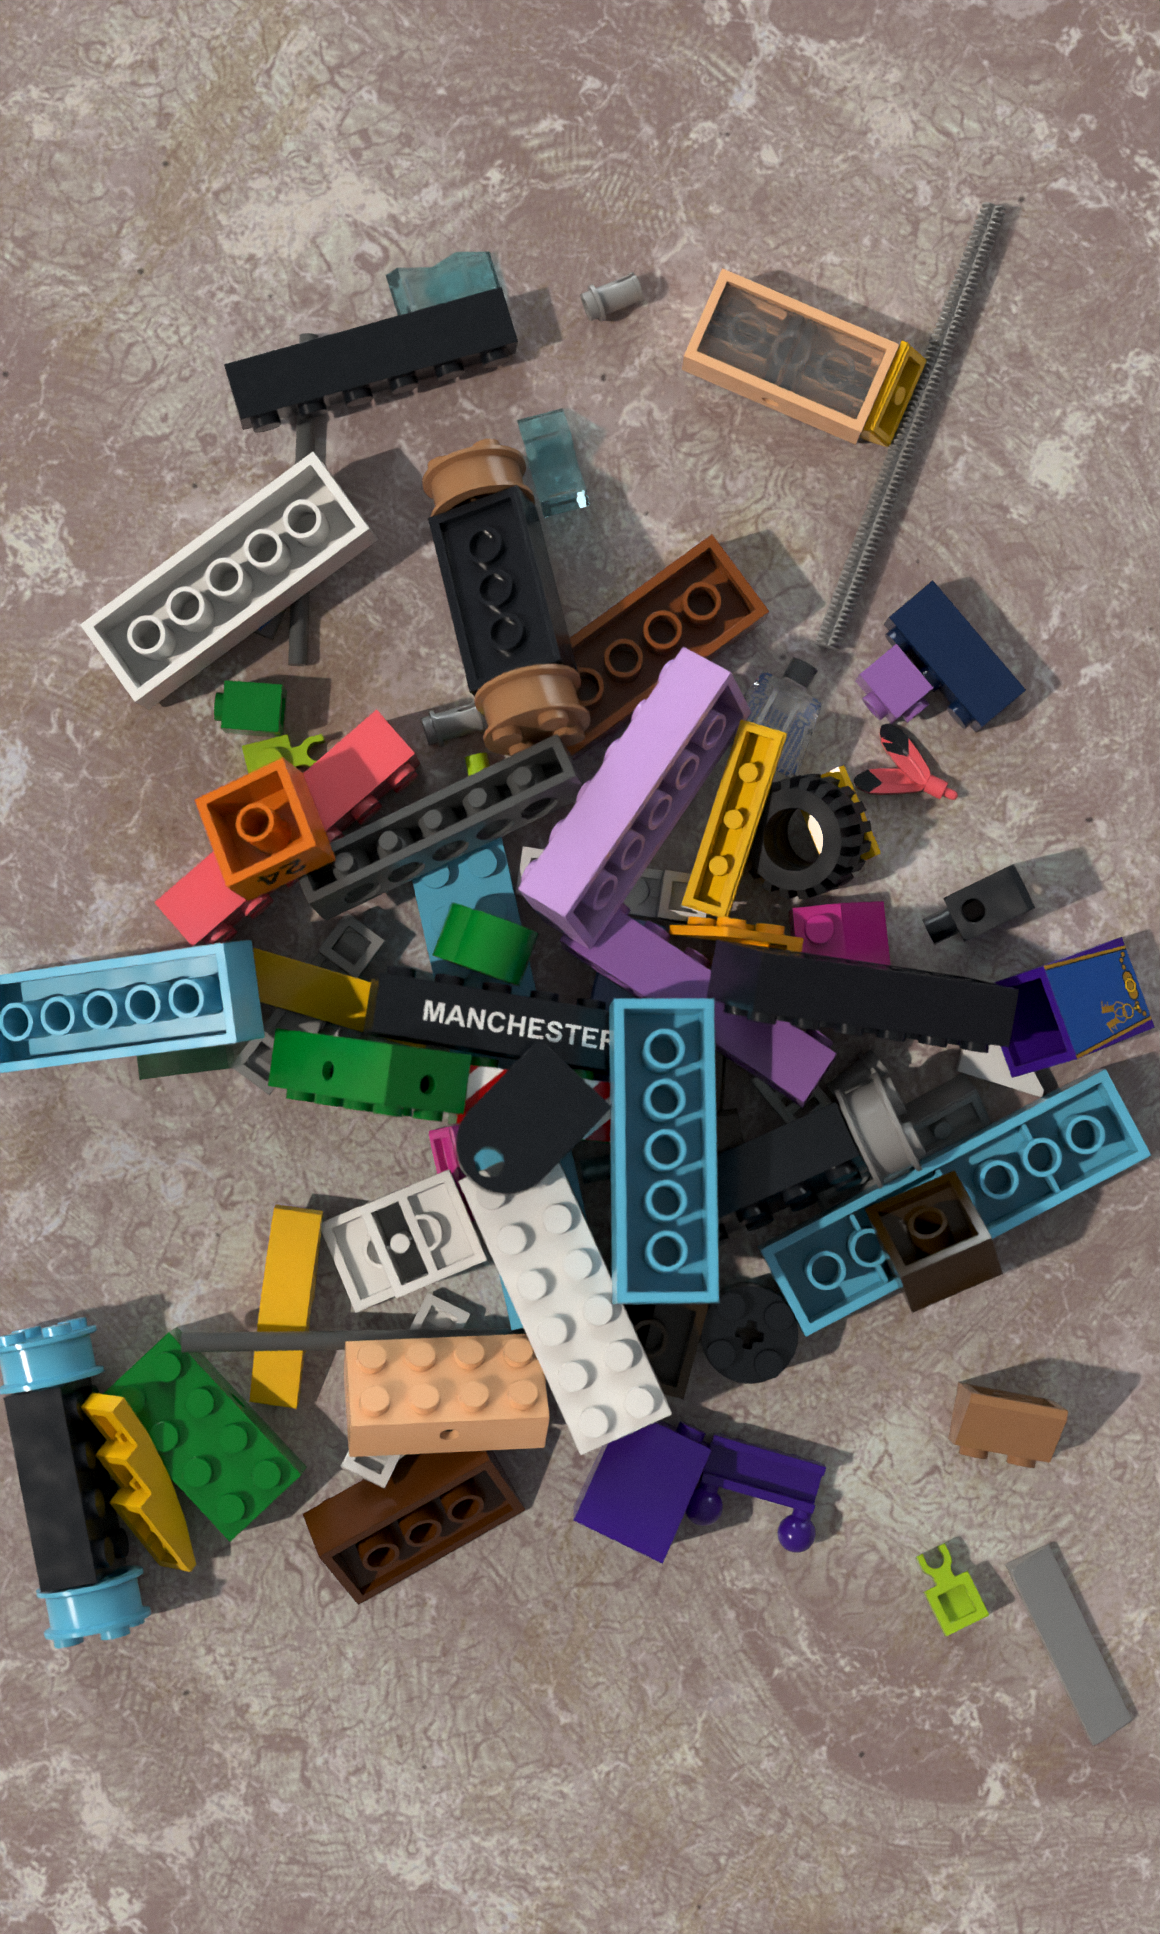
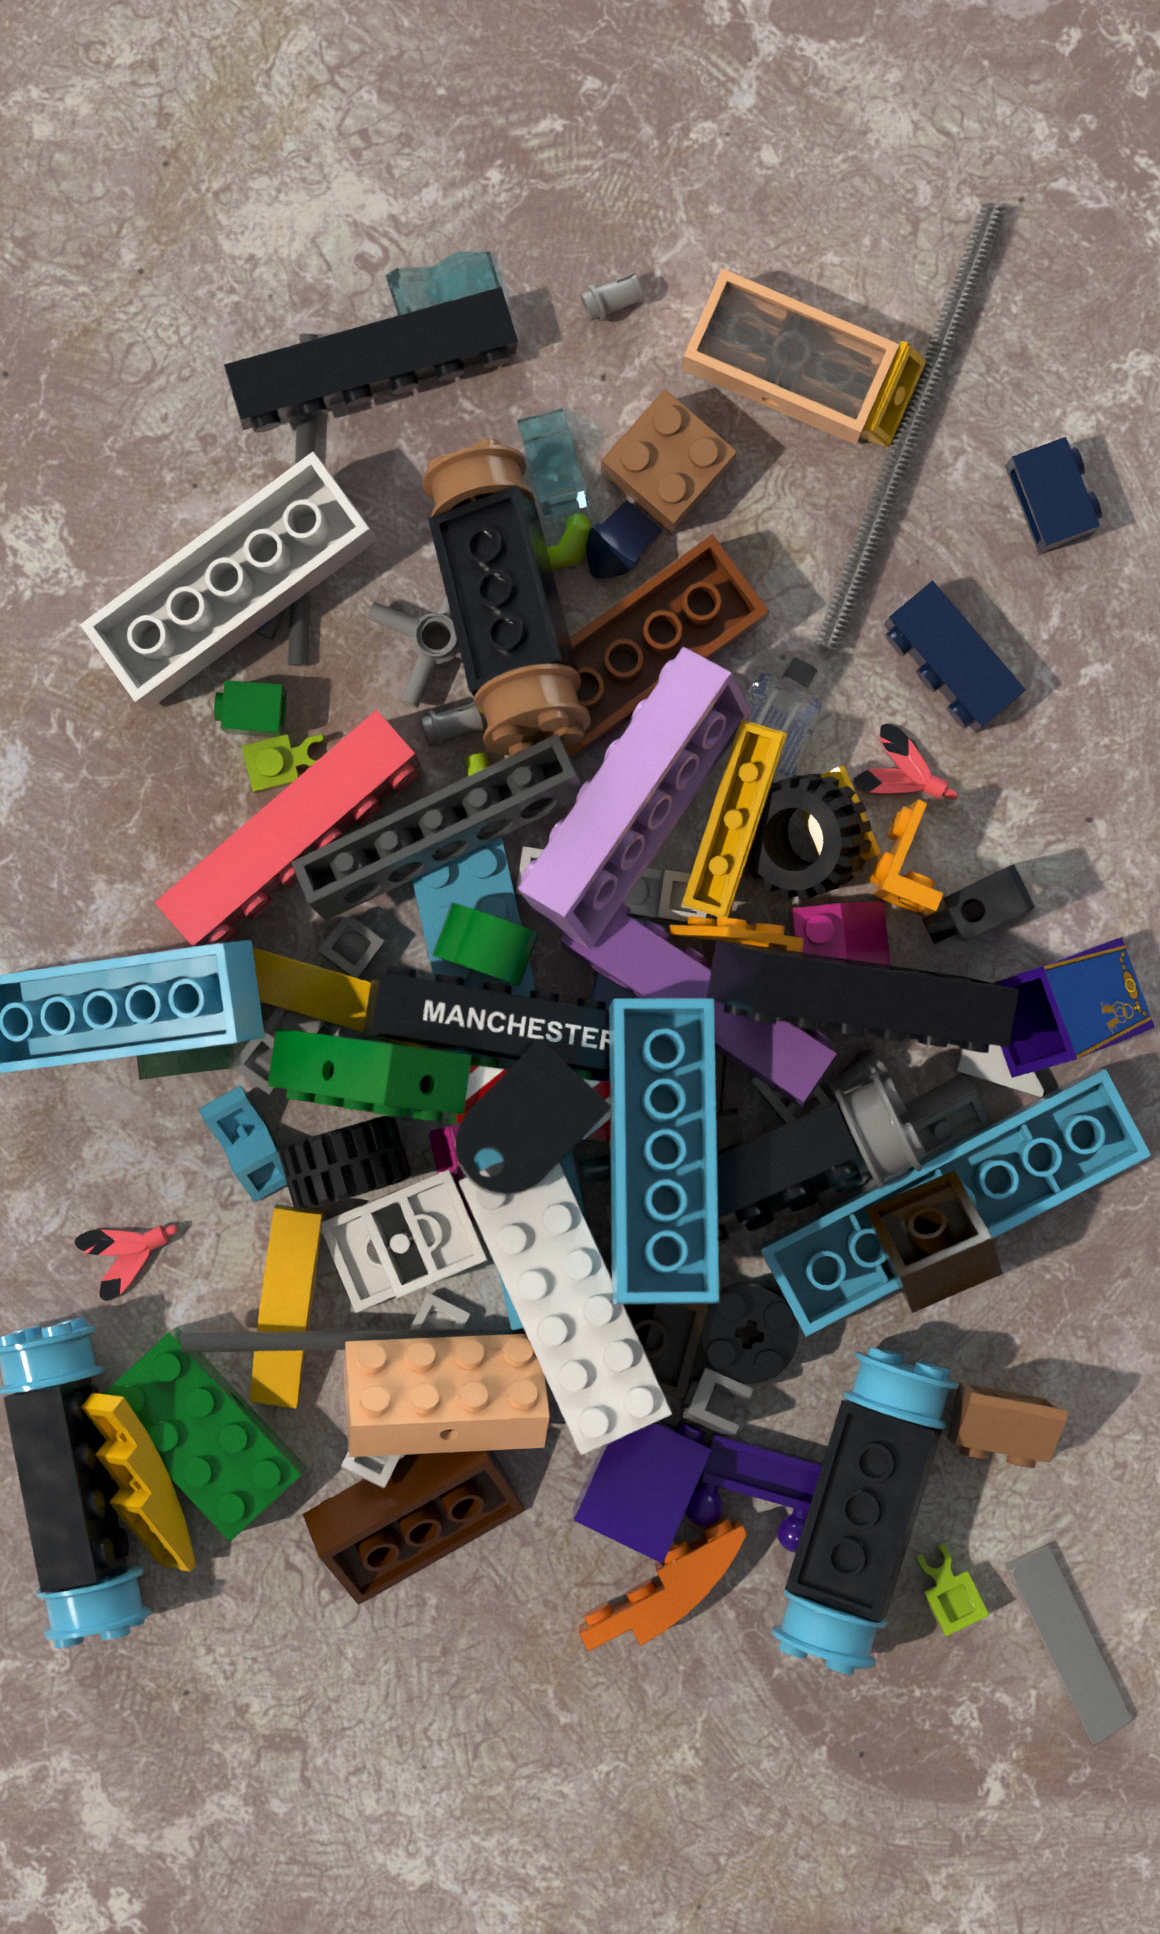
orange brick [194,757,336,901] -> none
medium lavender brick [855,644,933,724] -> none
none -> coral piece [75,1225,178,1301]
none -> medium azure slope [199,1085,287,1202]
none -> black tyre [278,1116,411,1210]
none -> light grey bar [368,595,461,708]
none -> lime arm [547,513,593,570]
none -> orange slope [579,1517,747,1652]
none -> dark blue tile [586,500,663,579]
none -> medium nougat brick [601,389,737,534]
none -> light grey window [680,1367,753,1435]
none -> black brick [771,1346,959,1675]
none -> light orange bracket [868,799,944,917]
none -> dark blue brick [1005,437,1102,554]

